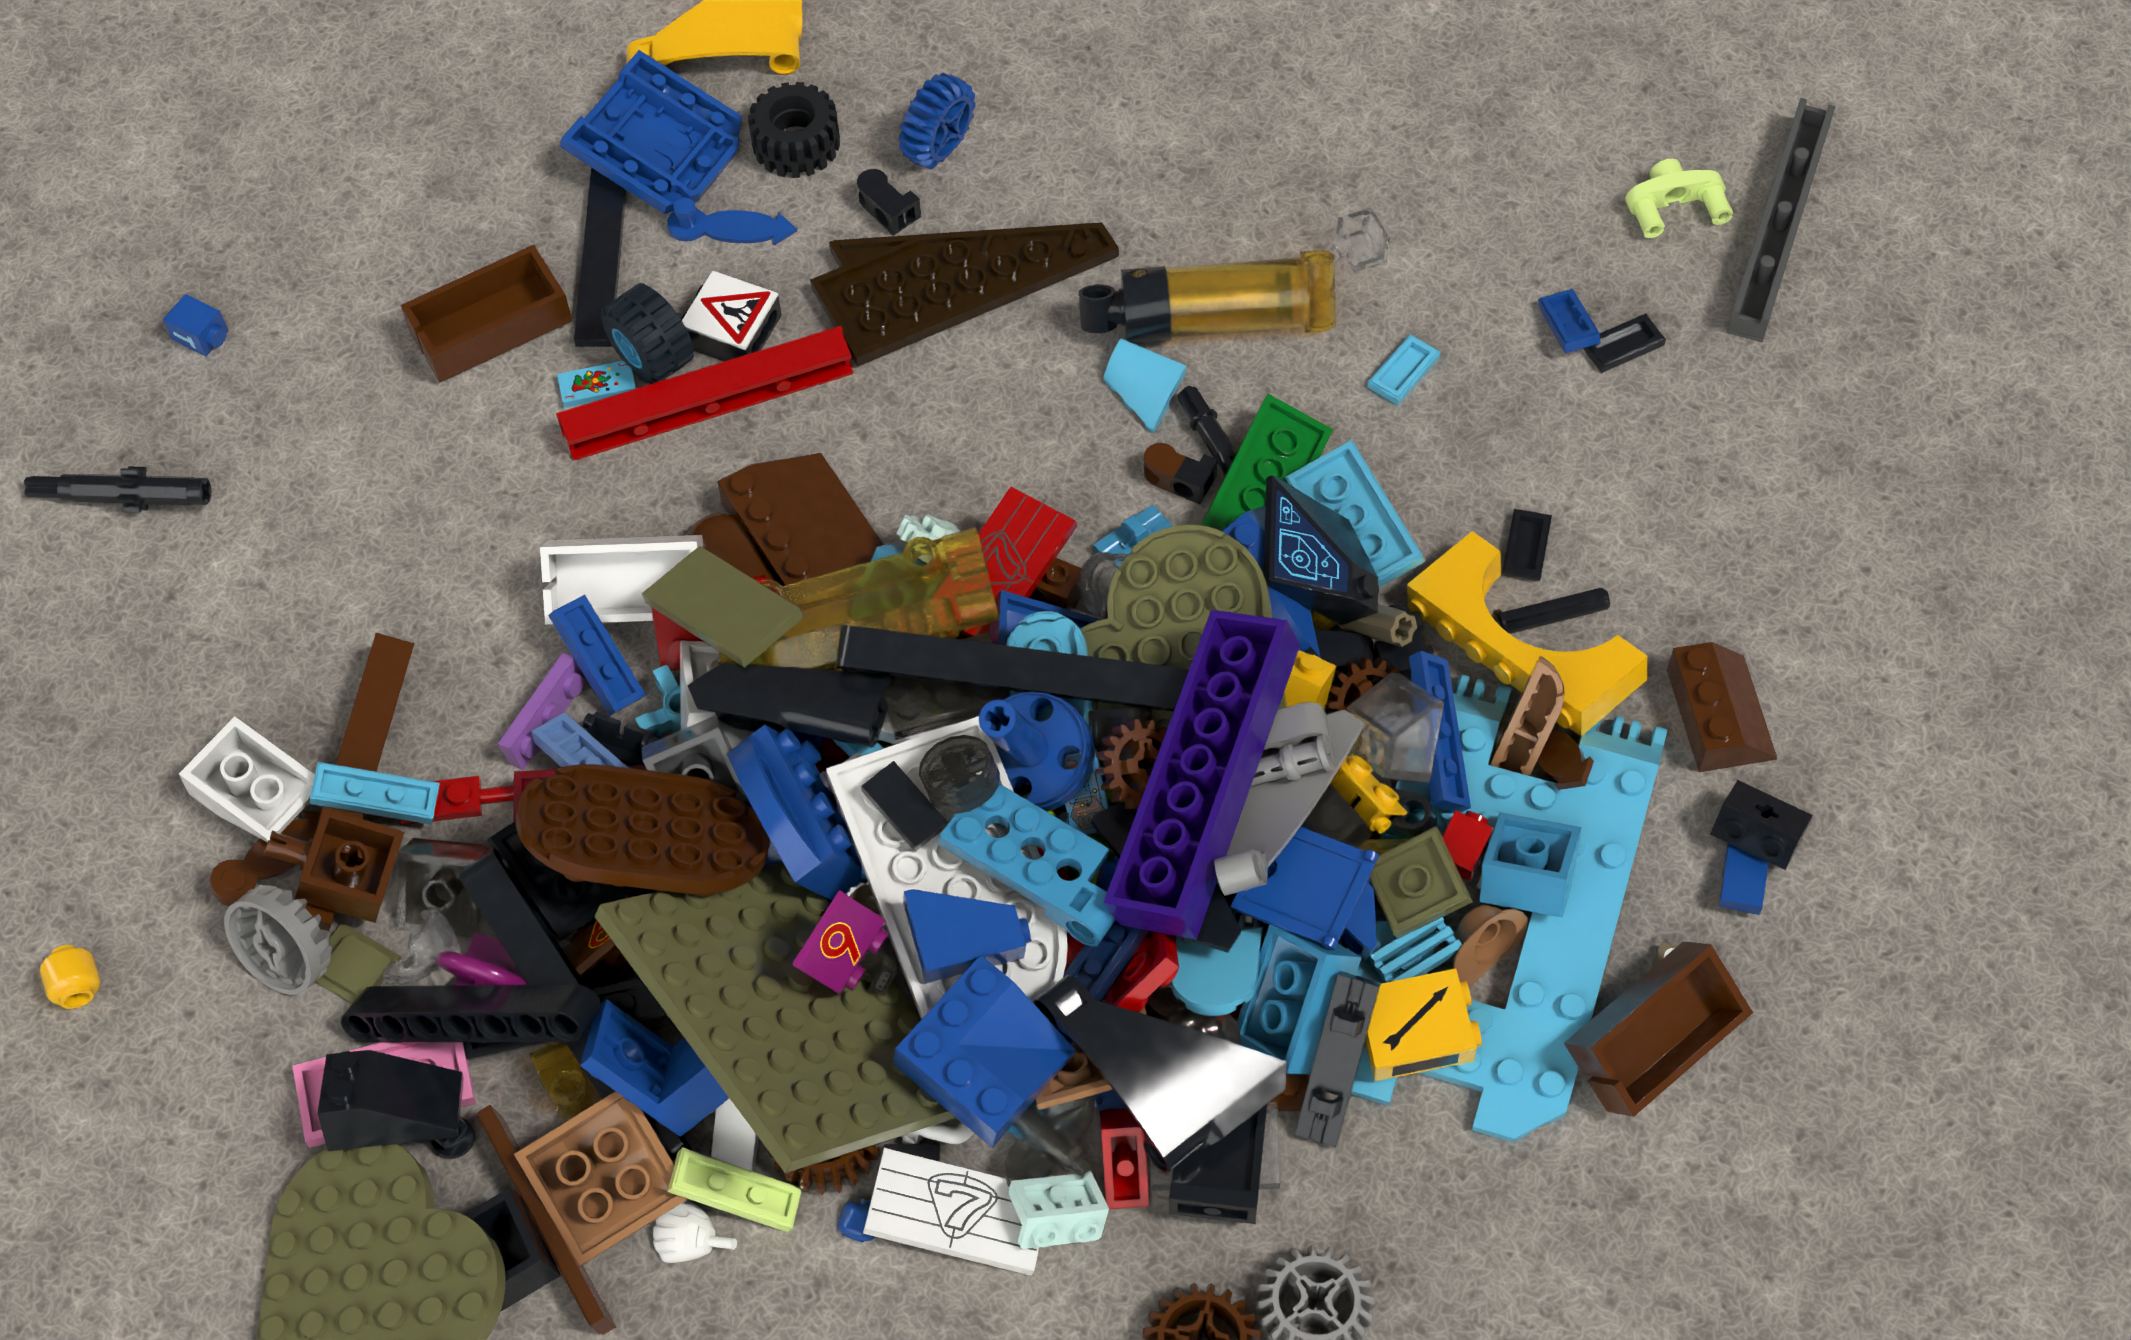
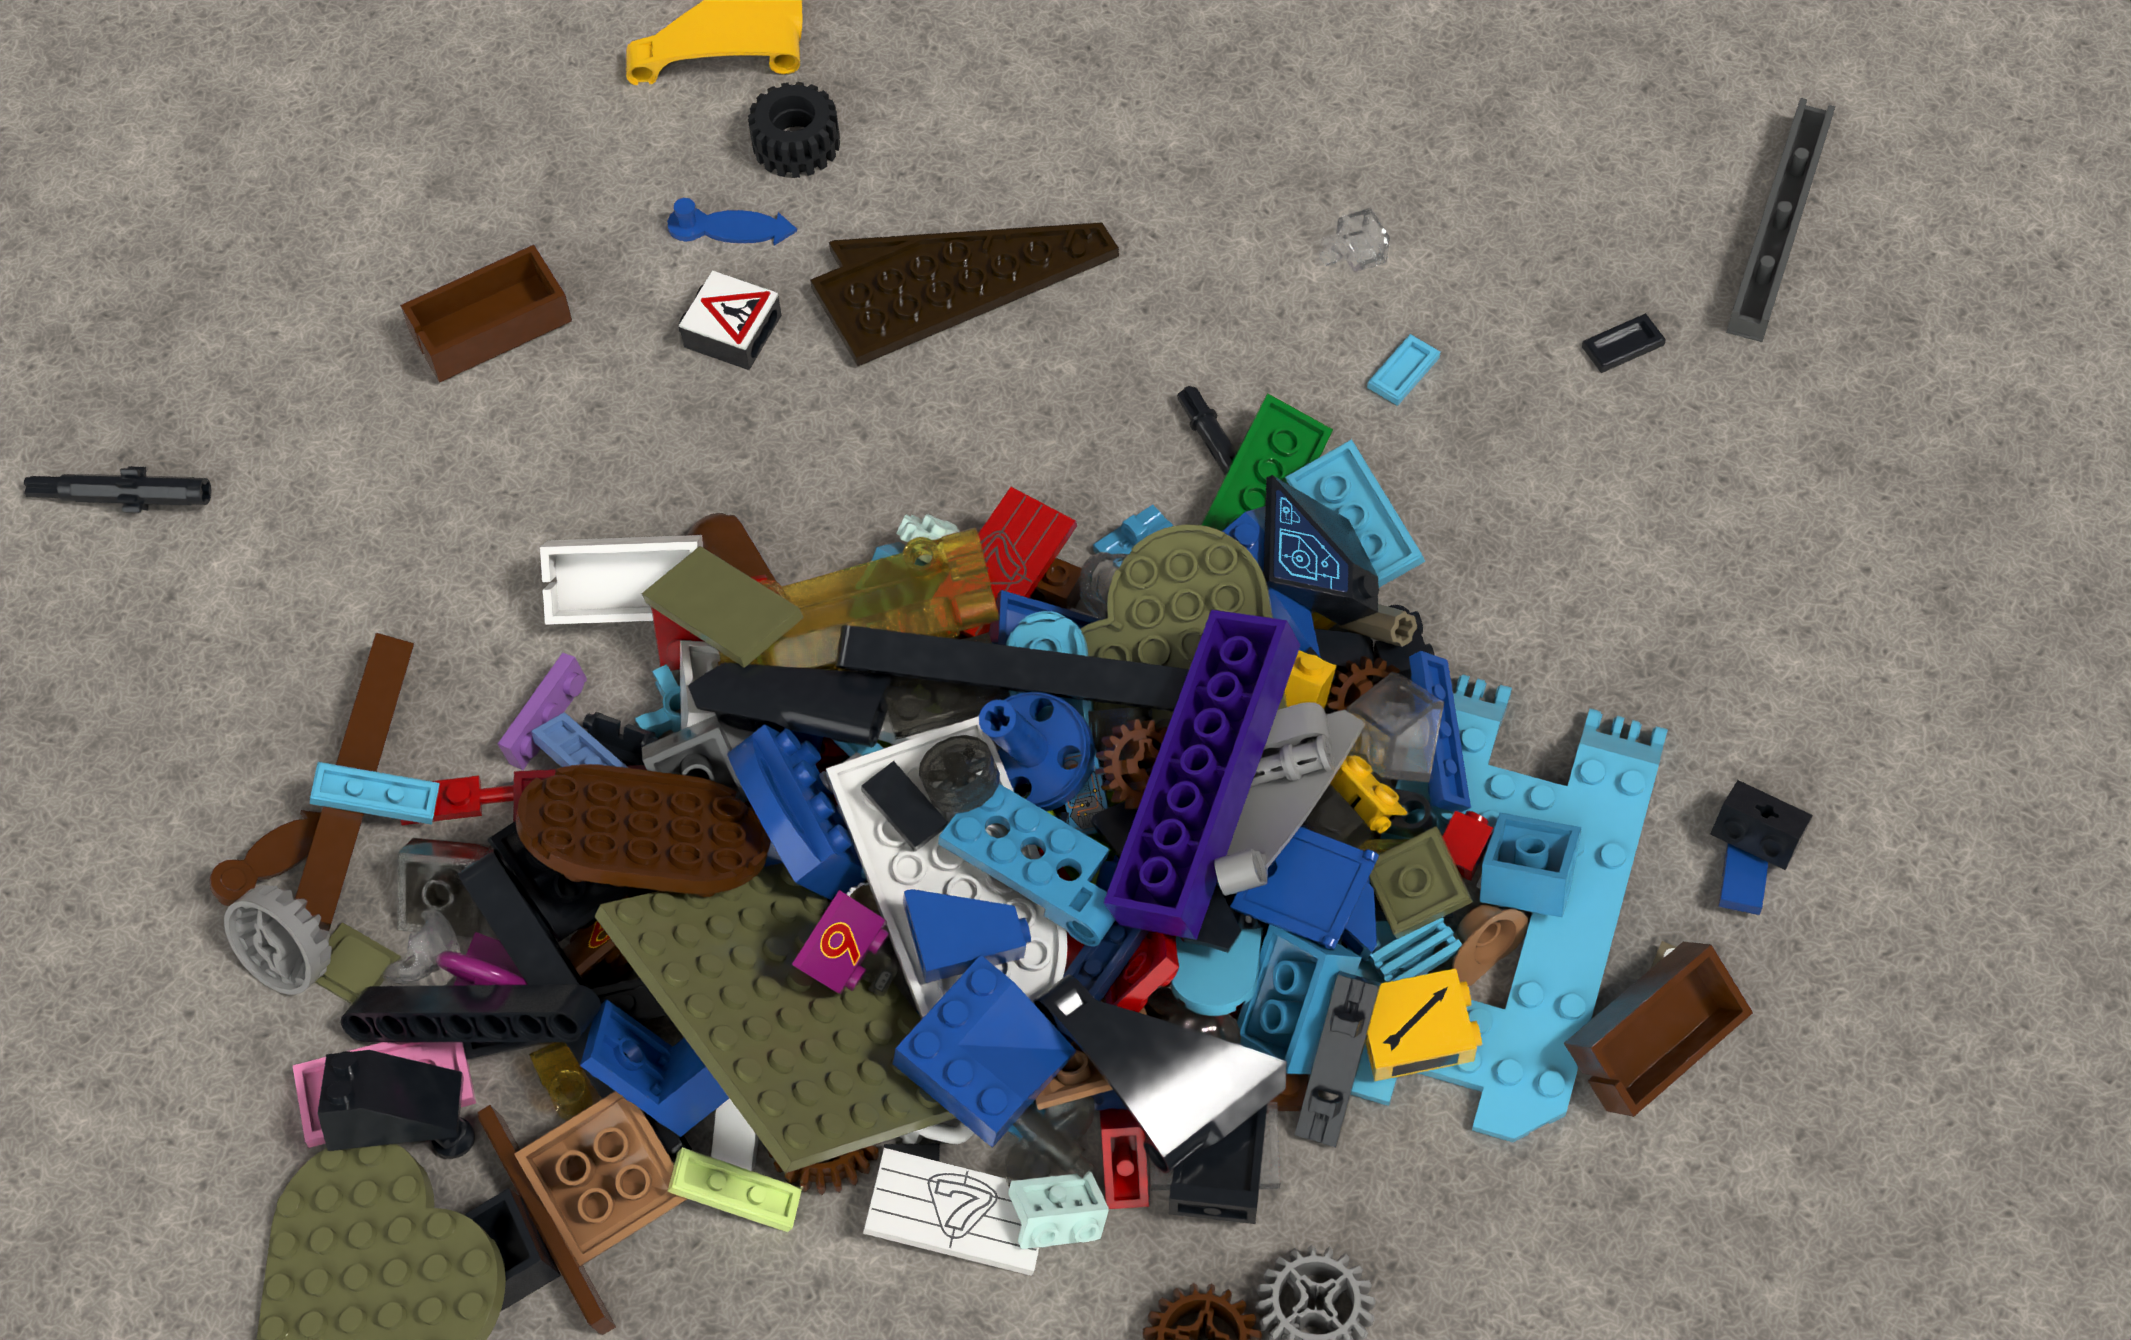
yellow head [40,945,101,1009] -> none
blue brick [163,294,229,357] -> none
white slope [179,716,315,842] -> none
reddish brown brick [264,808,404,923] -> none
blue plate [548,594,646,717] -> none
red tile [556,326,854,461] -> none
medium azure tile [557,361,636,408] -> none
blue wedge [559,50,742,214] -> none
black tile [574,167,627,347] -> none
black wheel [601,283,694,384] -> none
white piece [653,1200,737,1263] -> none
reddish brown slope [717,453,884,611] -> none
blue piece [837,1197,875,1243] -> none
black leg [857,169,921,236] -> none
blue gear [898,72,976,169] -> none
clear yellow piece [1078,250,1336,343] -> none
medium azure slope [1103,338,1187,433] -> none
leg [1144,443,1218,505] -> none
yellow arch [1407,531,1648,736] -> none
medium nougat brick [1489,656,1565,776] -> none
black axle [1491,588,1610,634] -> none
black tile [1502,509,1552,581] -> none
reddish brown brick [1510,707,1594,790] -> none
blue plate [1538,289,1600,353] -> none
yellowish green connector [1625,158,1733,238] -> none
reddish brown slope [1667,642,1777,772] -> none

